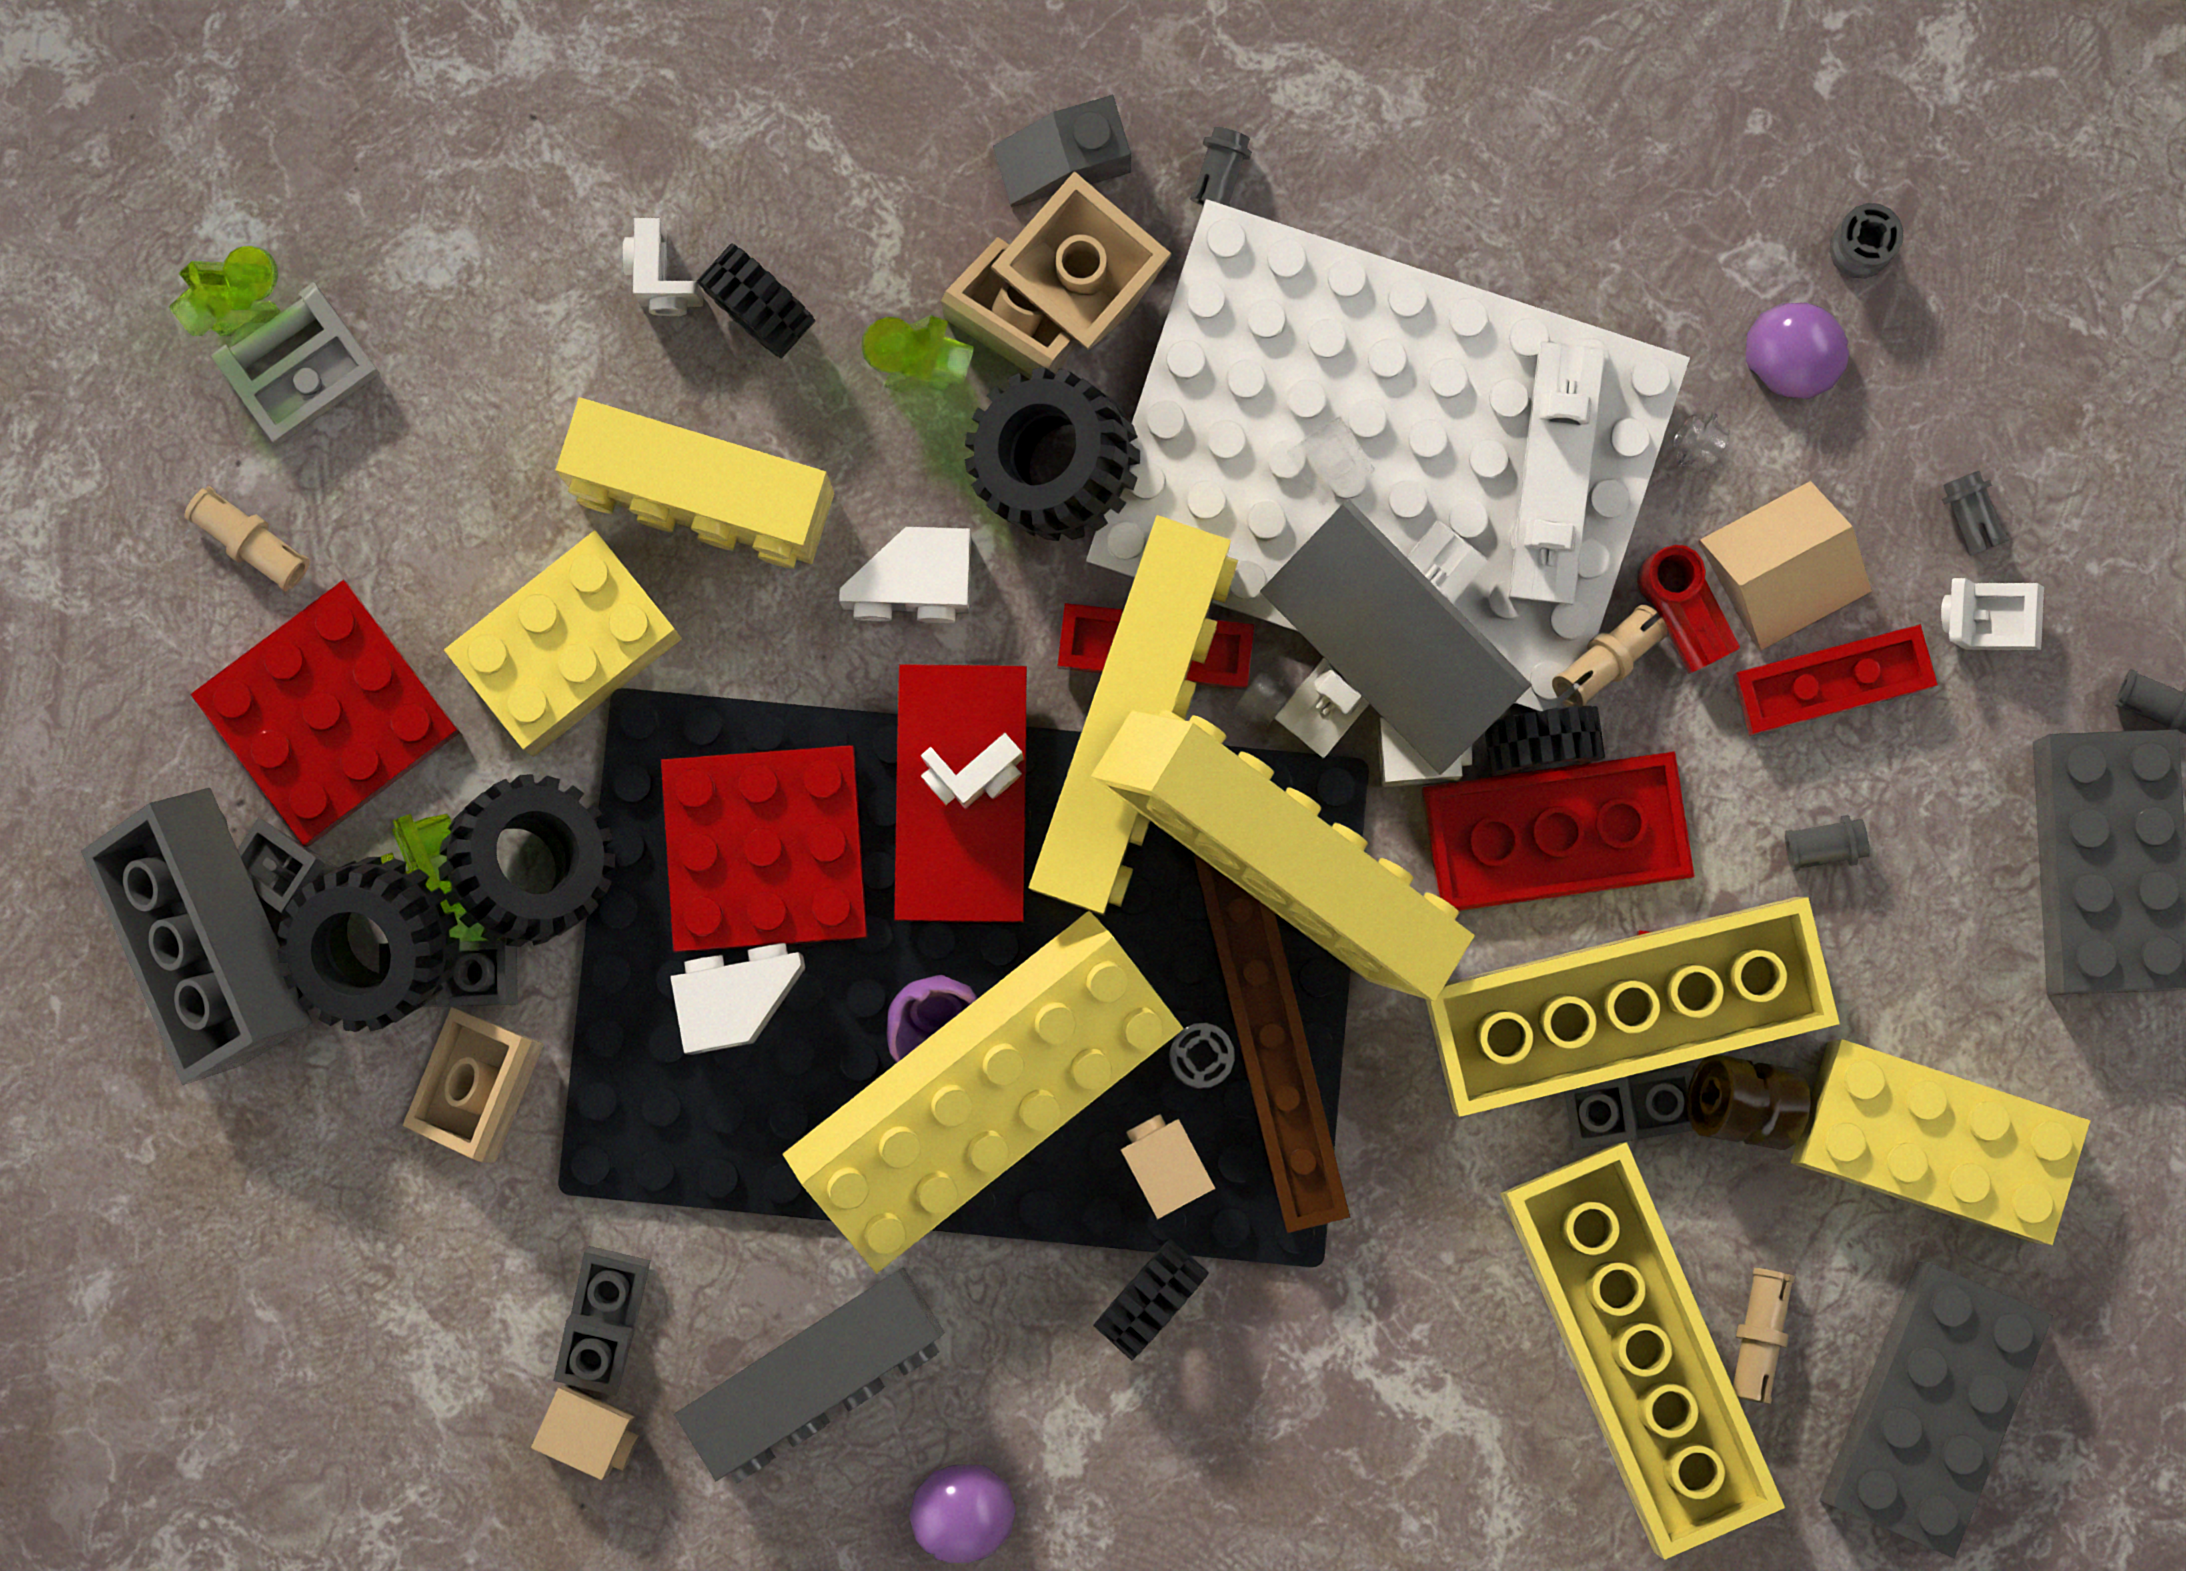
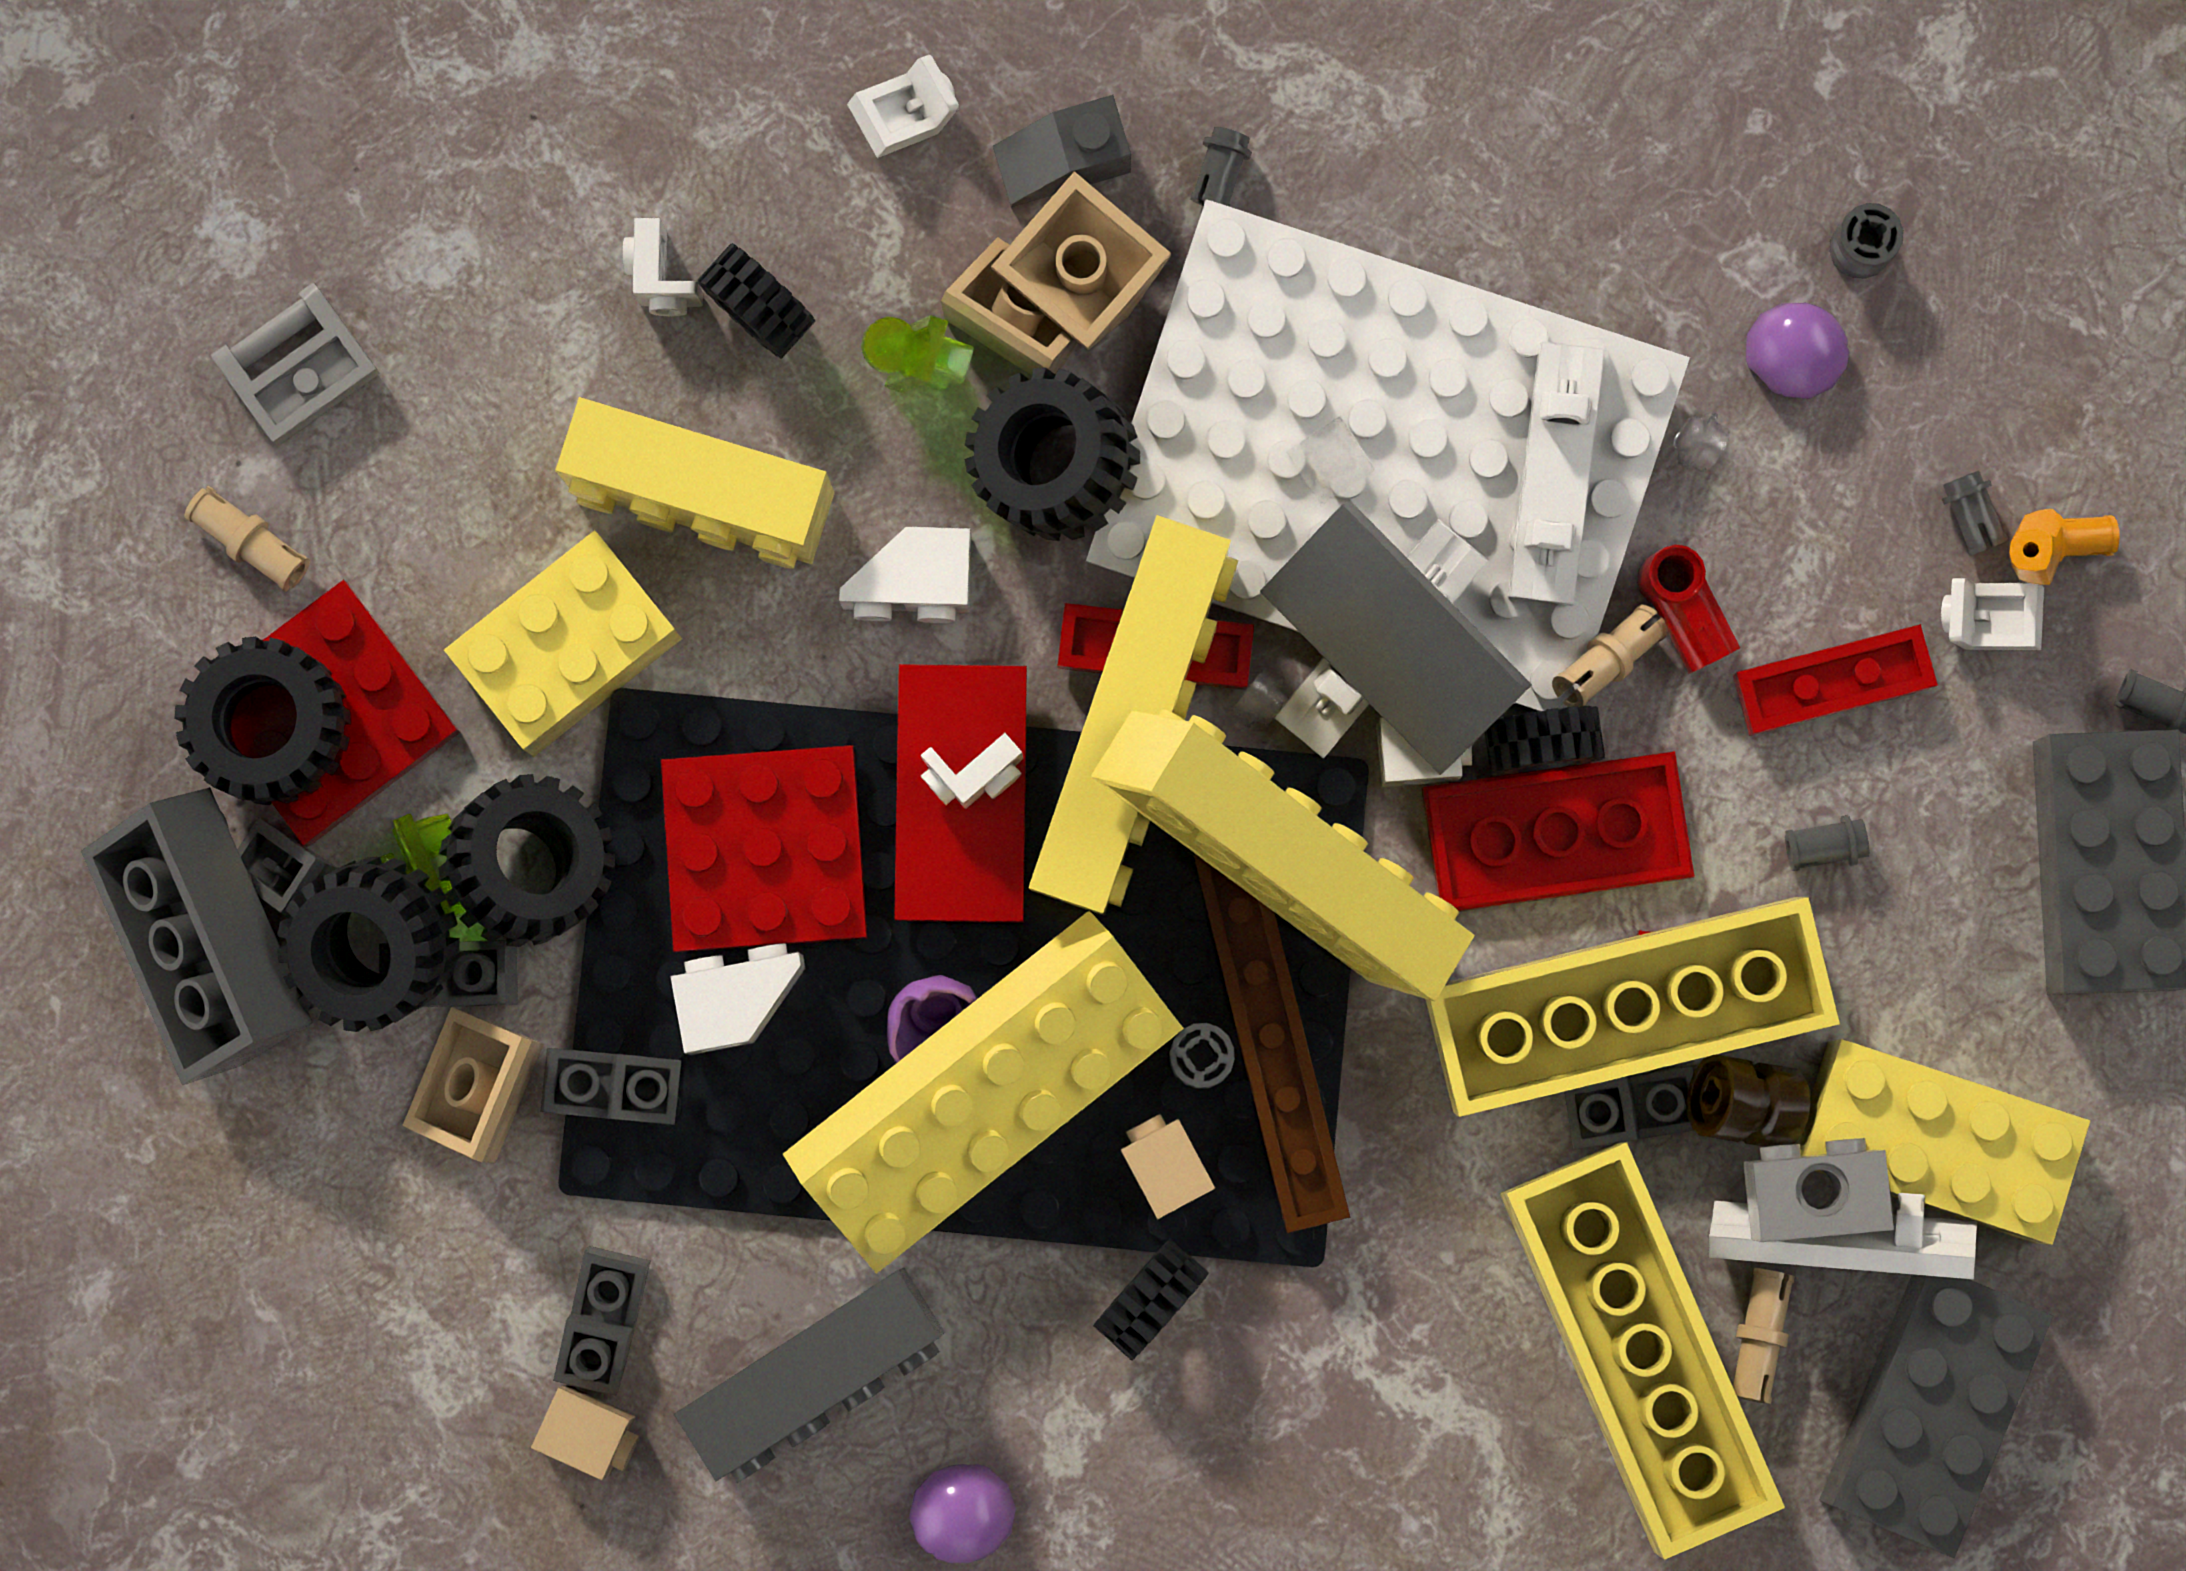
clear neon green hips [169,246,281,336] -> none
tan slope [1698,481,1872,652] -> none
none -> black tyre [174,636,351,805]
none -> dark grey slope [540,1048,681,1125]
none -> white bracket [847,55,959,158]
none -> white hinge [1709,1193,1977,1279]
none -> light grey brick [1743,1138,1894,1242]
none -> light orange arm [2009,508,2120,585]

